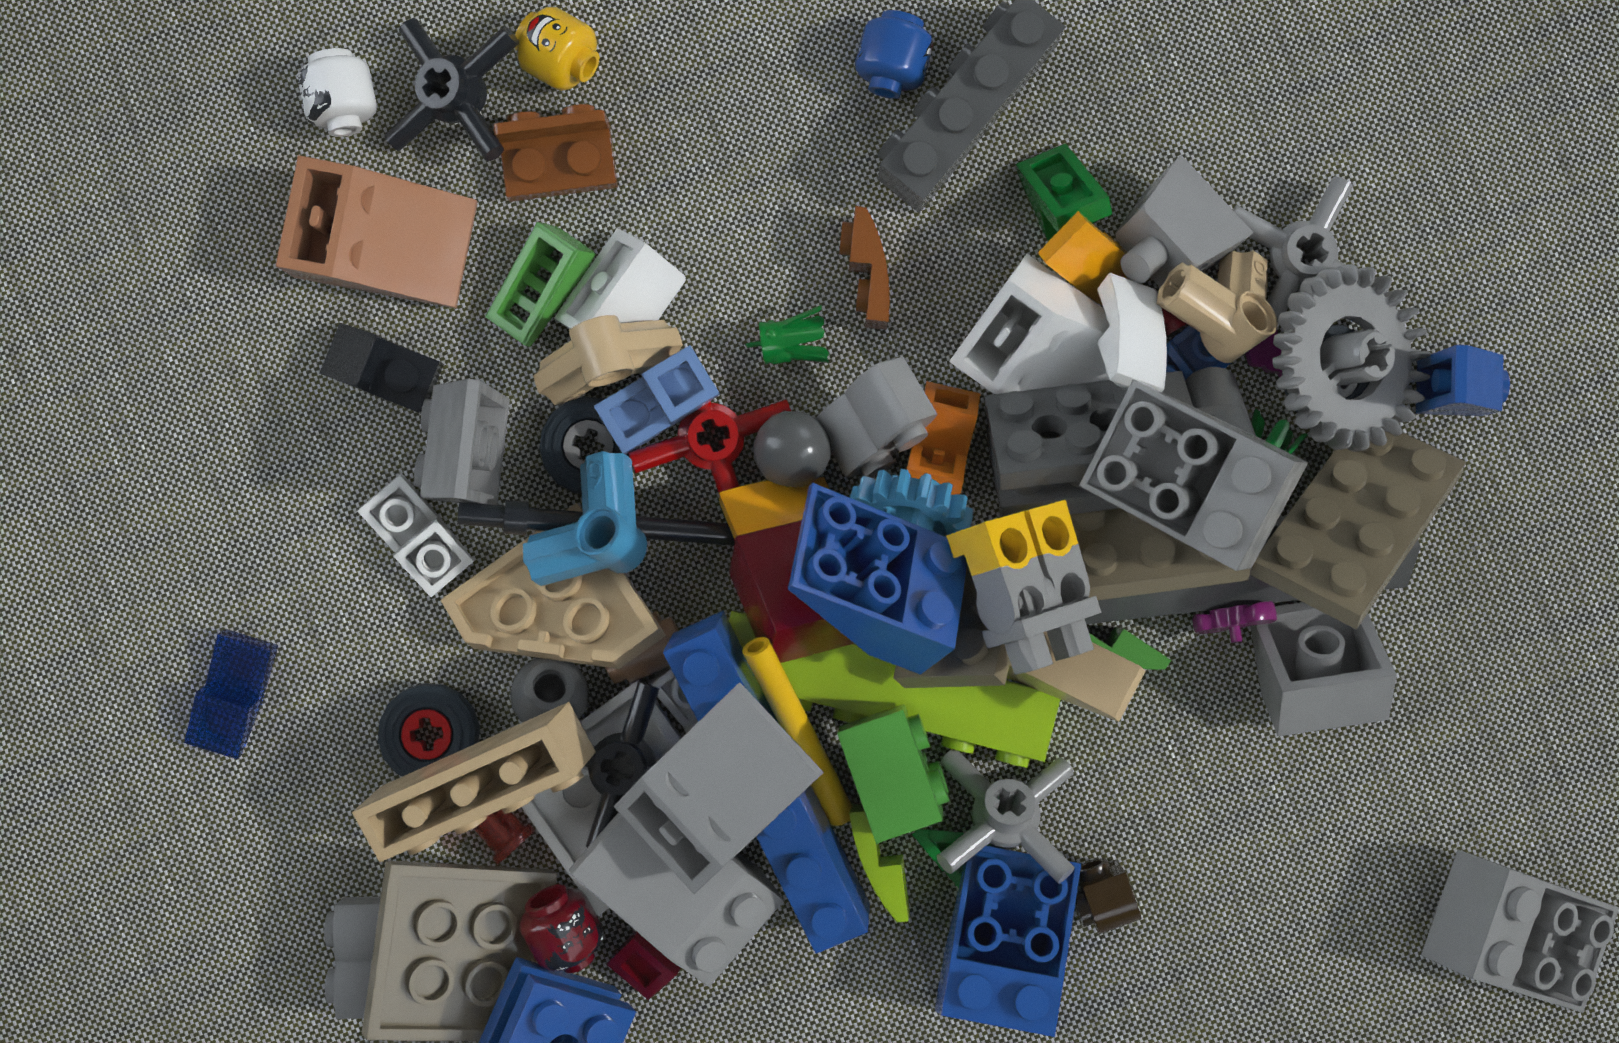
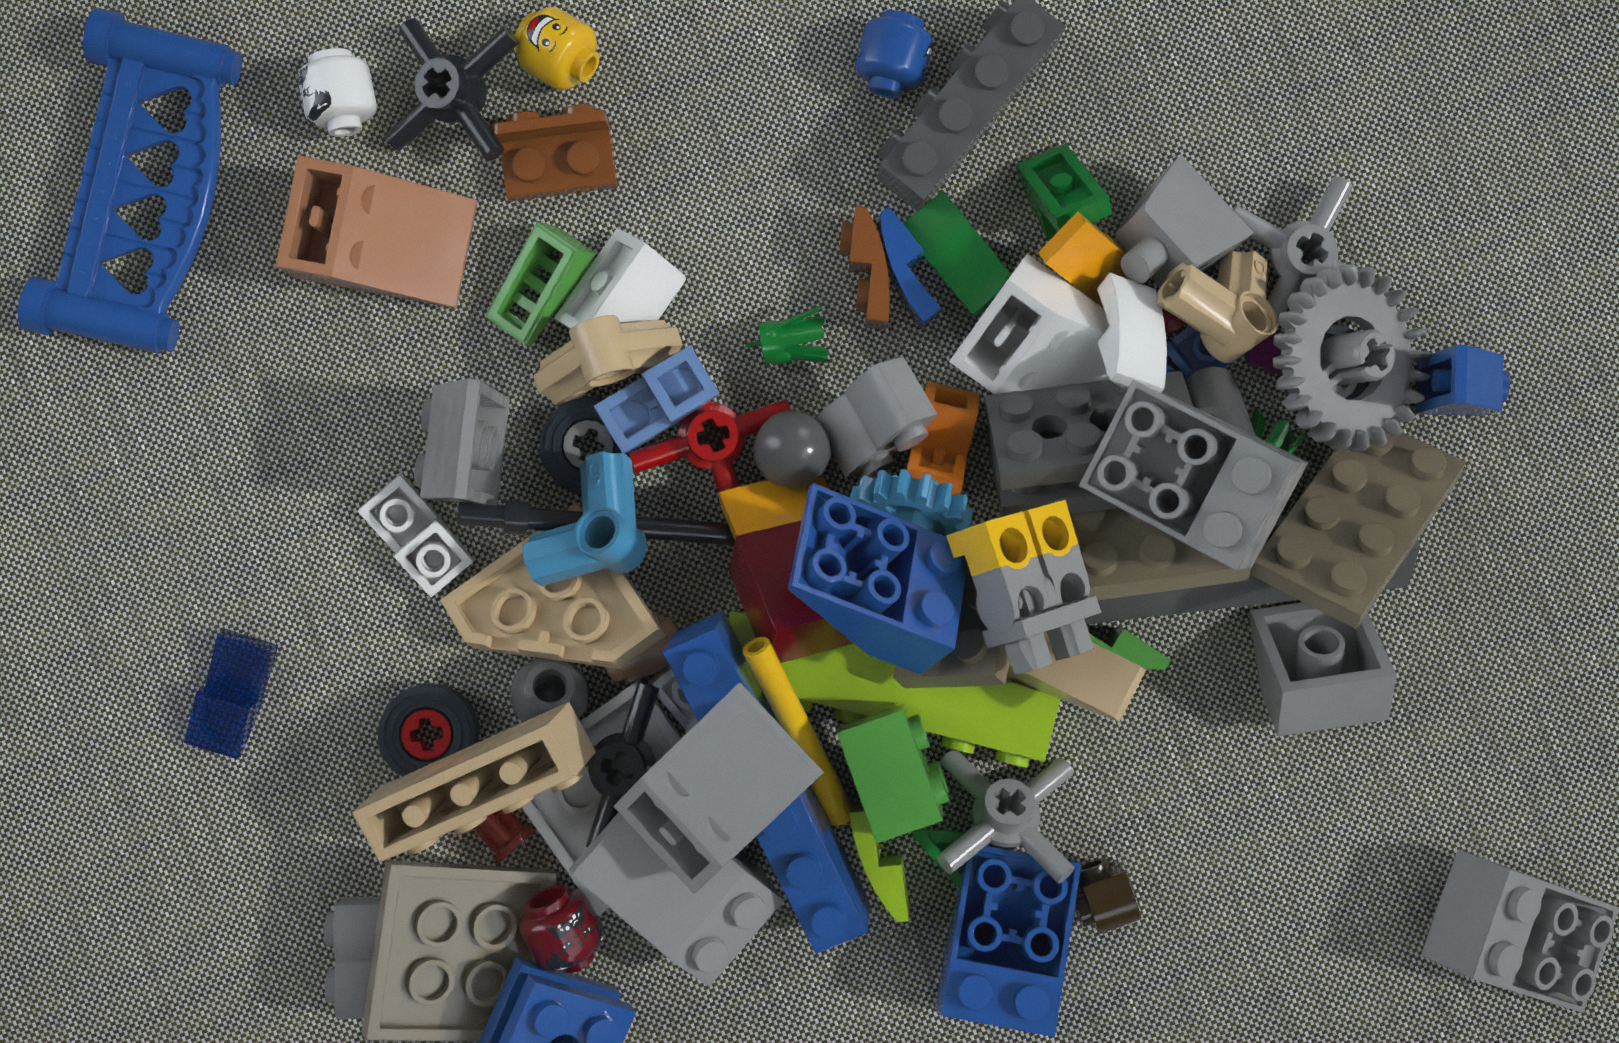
black slope [319,323,444,414] -> none
dark red plate [606,931,681,1000] -> none
magenta piece [1192,601,1277,643] -> none
none -> blue piece [18,8,242,354]
none -> blue slope [879,207,941,329]
none -> green slope [903,190,1012,318]

